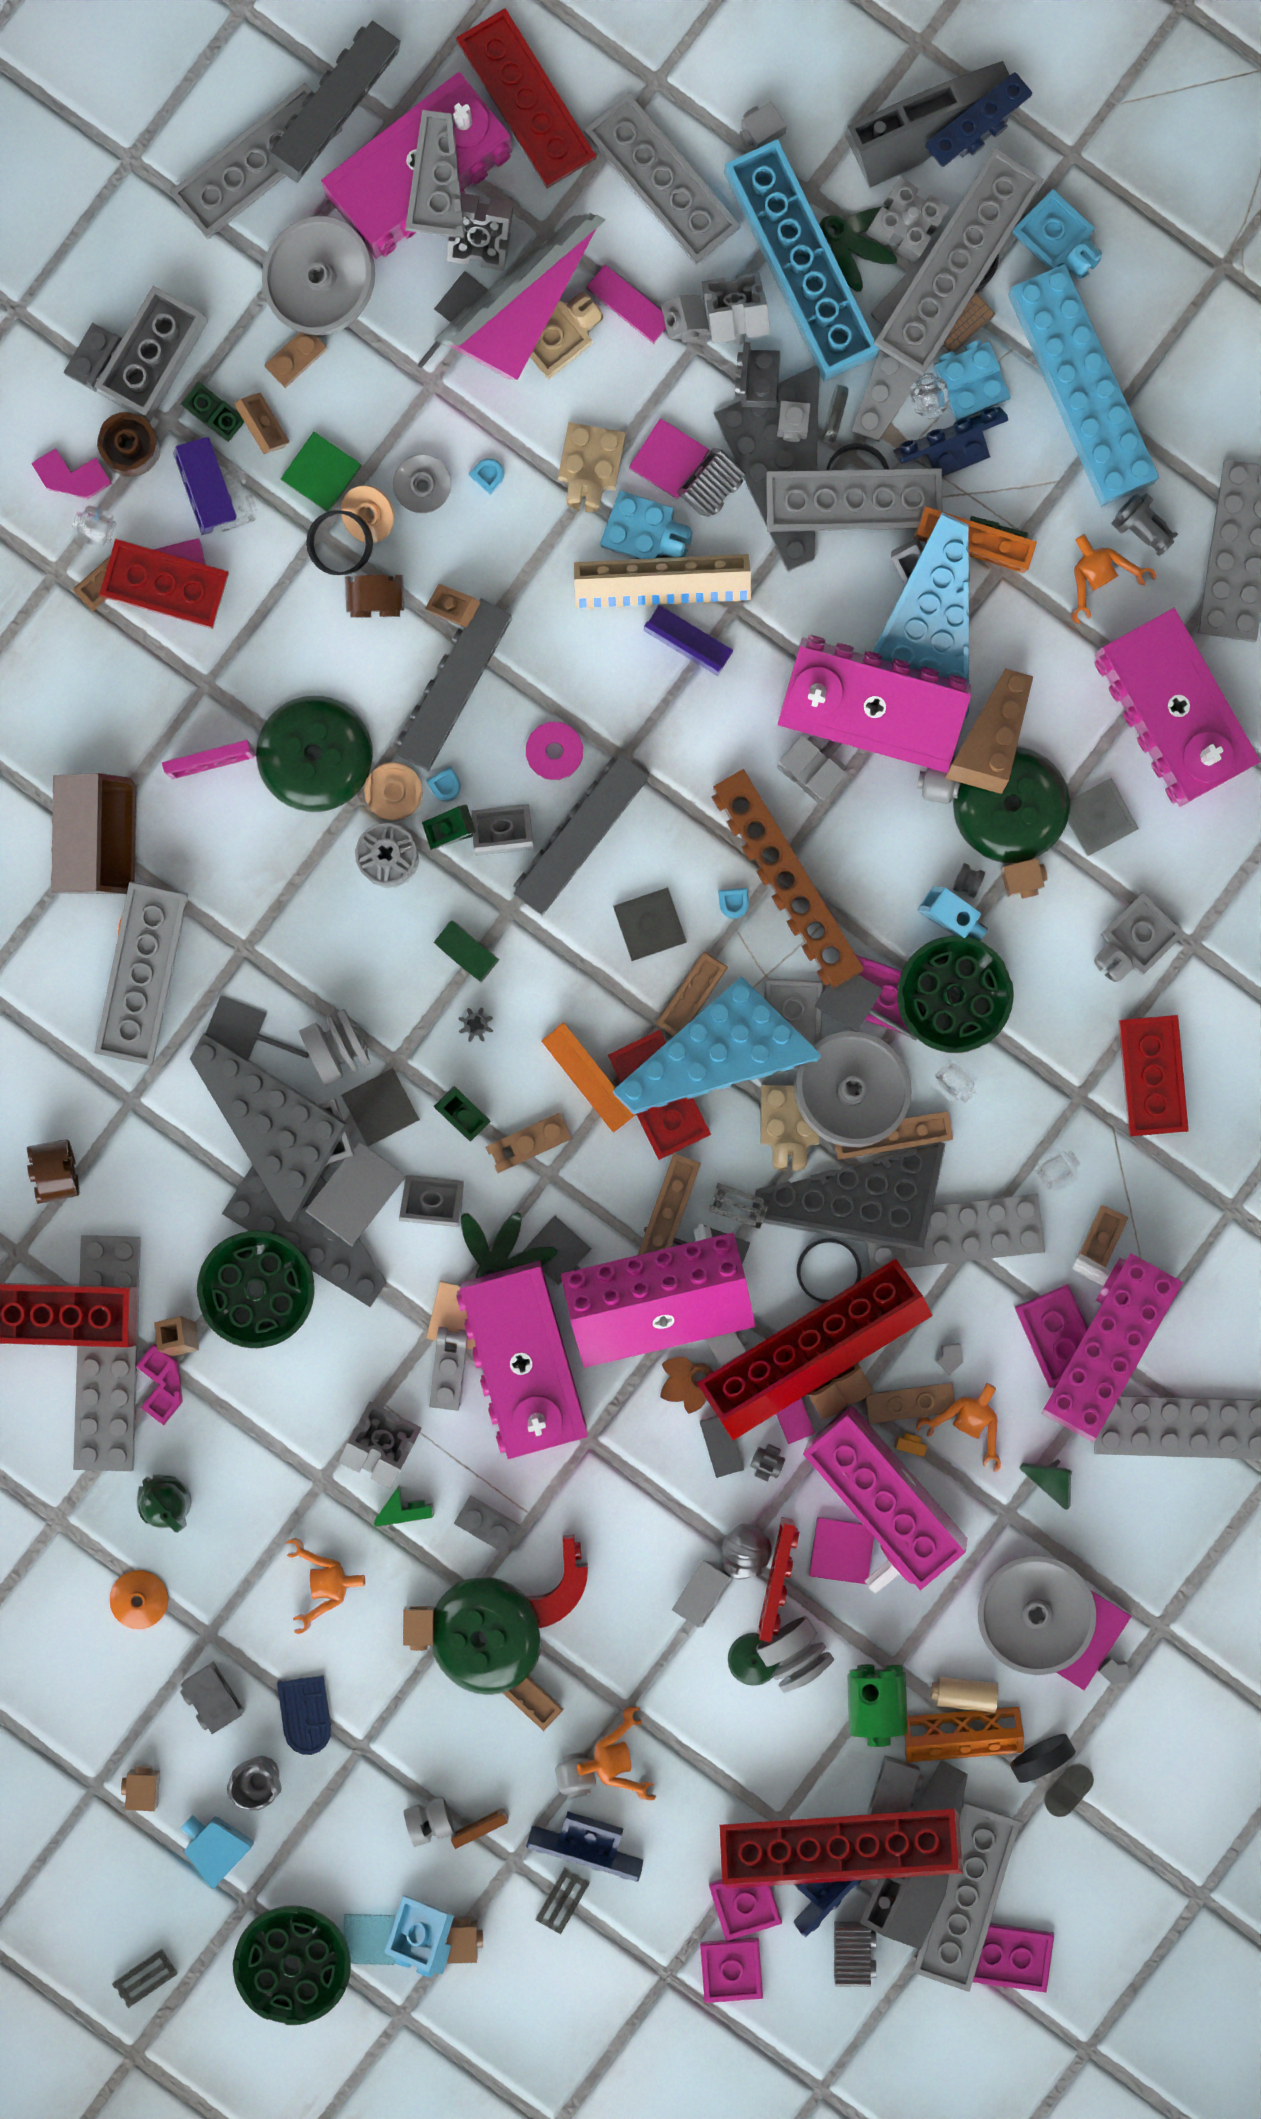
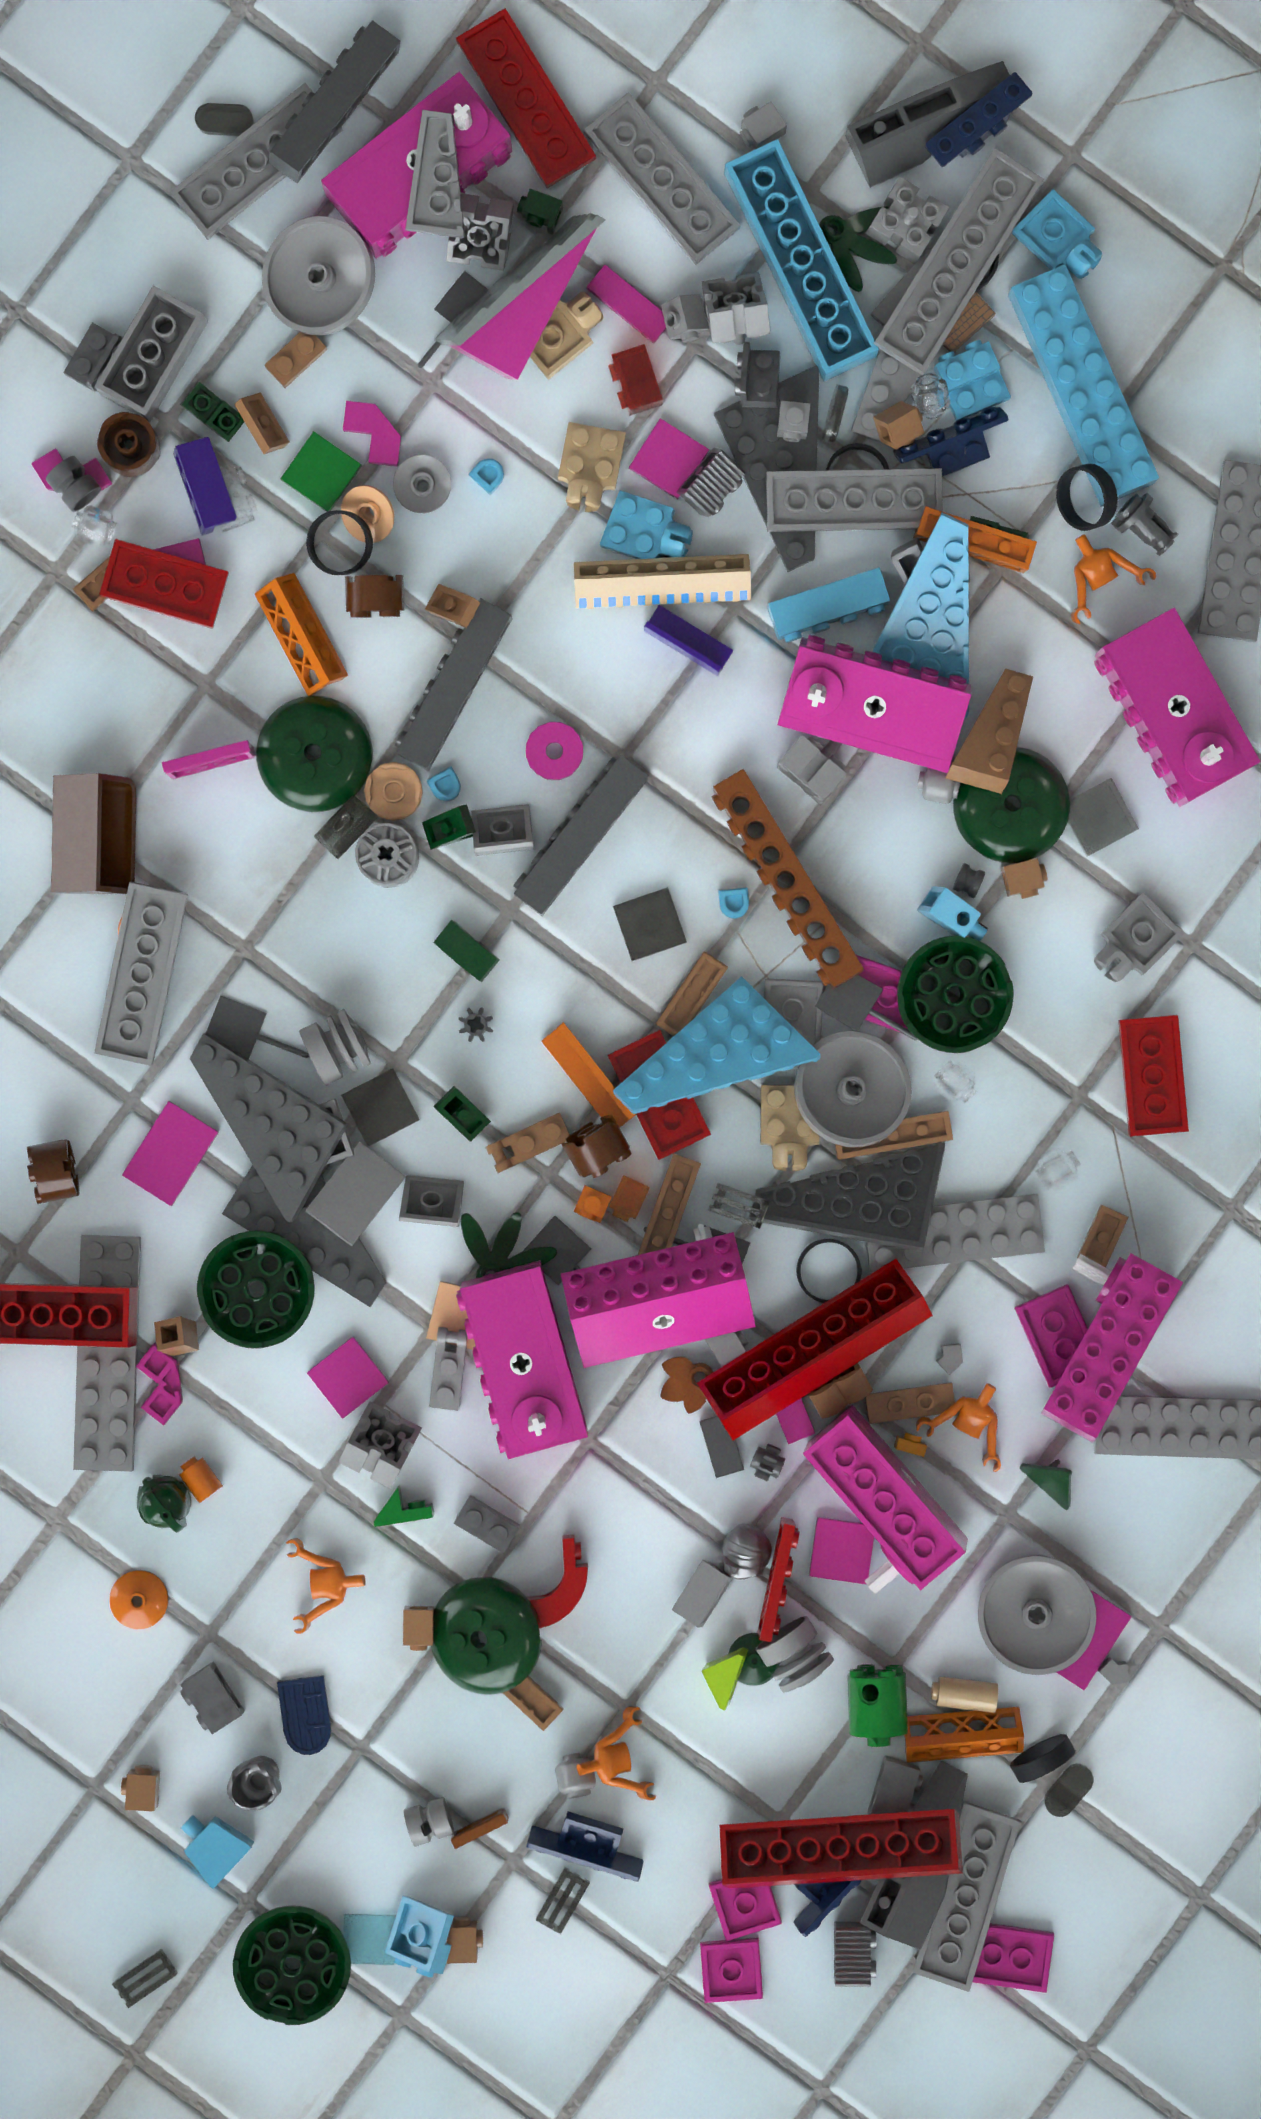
none -> flat silver wheel [46,456,101,512]
none -> dark pink tile [122,1101,219,1206]
none -> orange brick [179,1456,223,1503]
none -> clear smoke tile [195,103,254,136]
none -> orange fence [254,573,348,696]
none -> dark pink tile [307,1336,389,1419]
none -> clear smoke tile [314,795,378,859]
none -> dark pink tile [343,401,401,467]
none -> dark green brick [517,189,563,235]
none -> reddish brown brick [561,1115,632,1178]
none -> orange brick [574,1185,612,1223]
none -> clear red brick [608,344,663,416]
none -> clear orange brick [609,1175,650,1222]
none -> lime slope [701,1648,749,1710]
none -> medium azure brick [767,567,890,643]
none -> medium nougat brick [873,401,924,449]
none -> black tyre [1056,464,1118,531]

